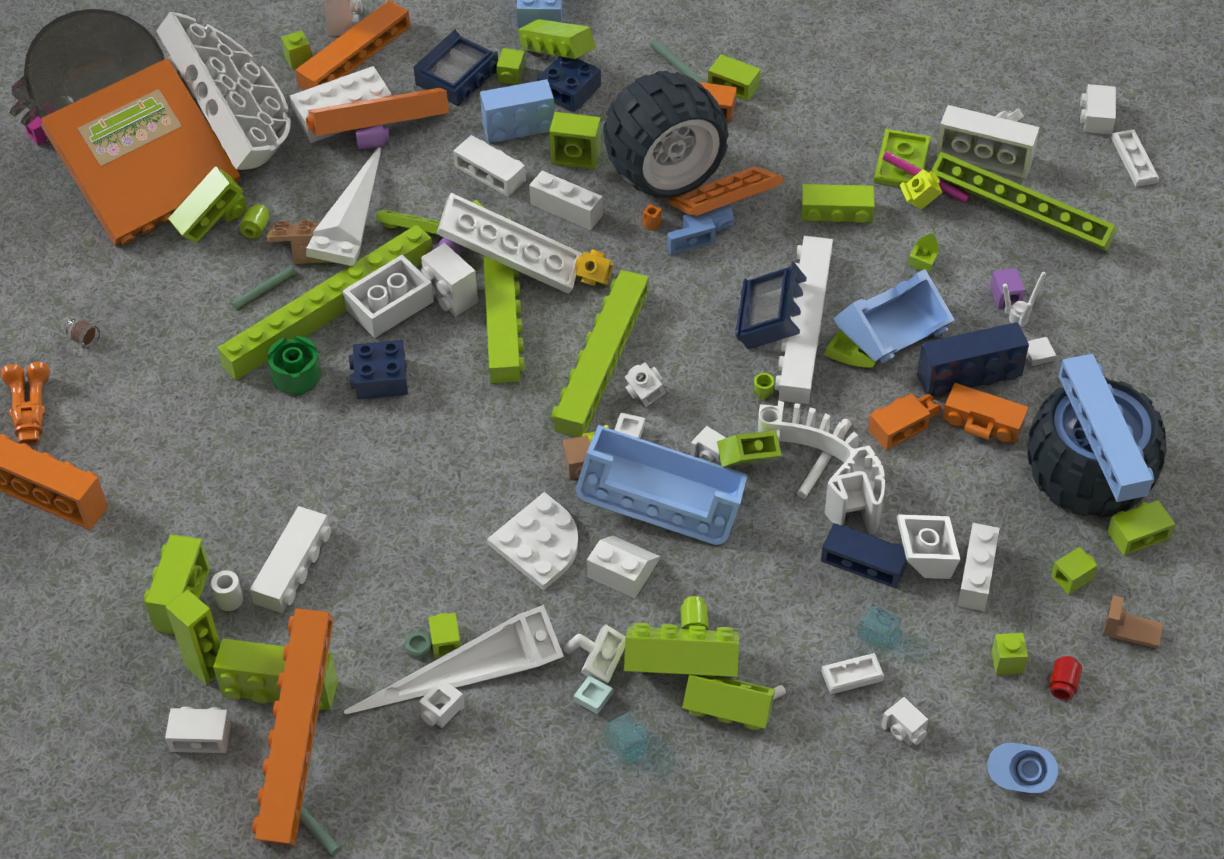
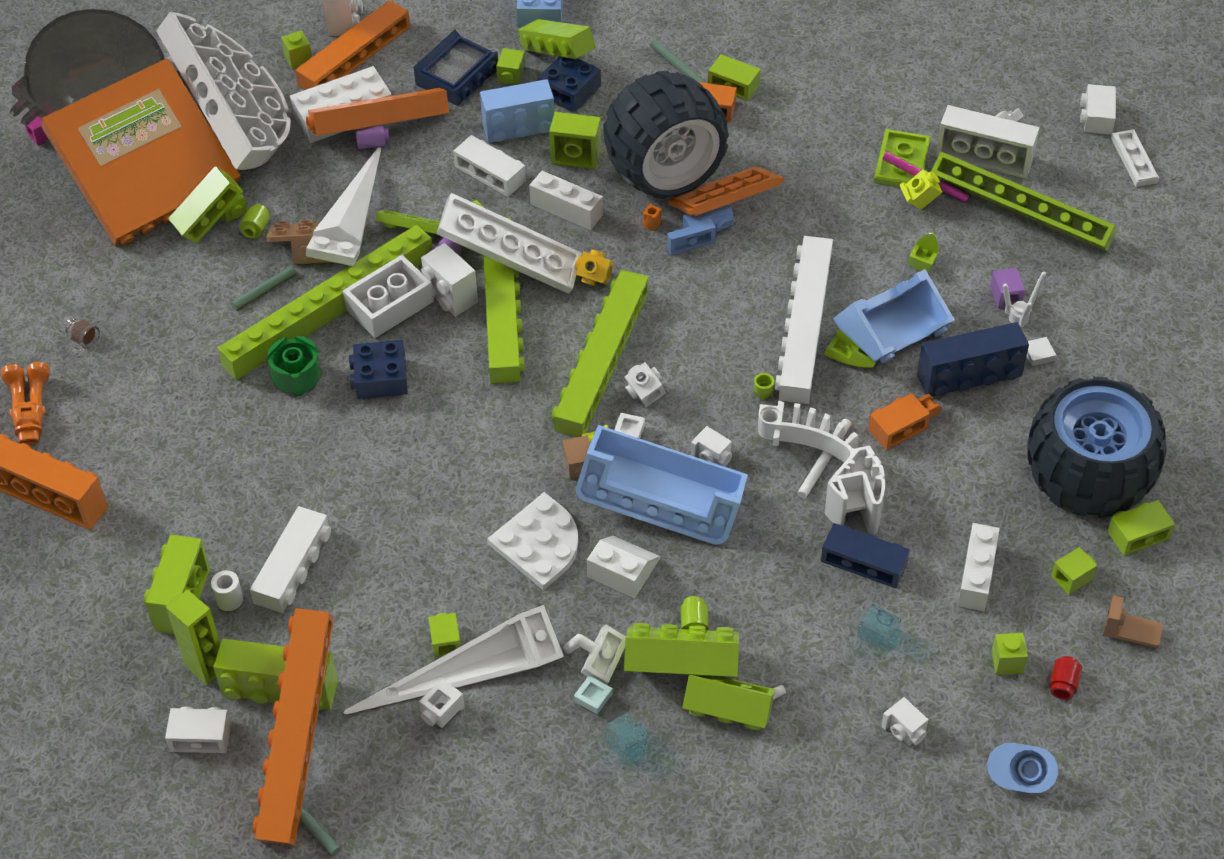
sand green tile [404,631,432,660] -> none
lime brick [717,430,782,467] -> none
dark blue window [735,261,807,349] -> none
lime brick [801,184,874,223] -> none
white plate [821,653,884,694] -> none
white slope [897,514,960,579] -> none
orange piece [942,383,1029,444] -> none
light blue brick [1058,354,1154,502] -> none

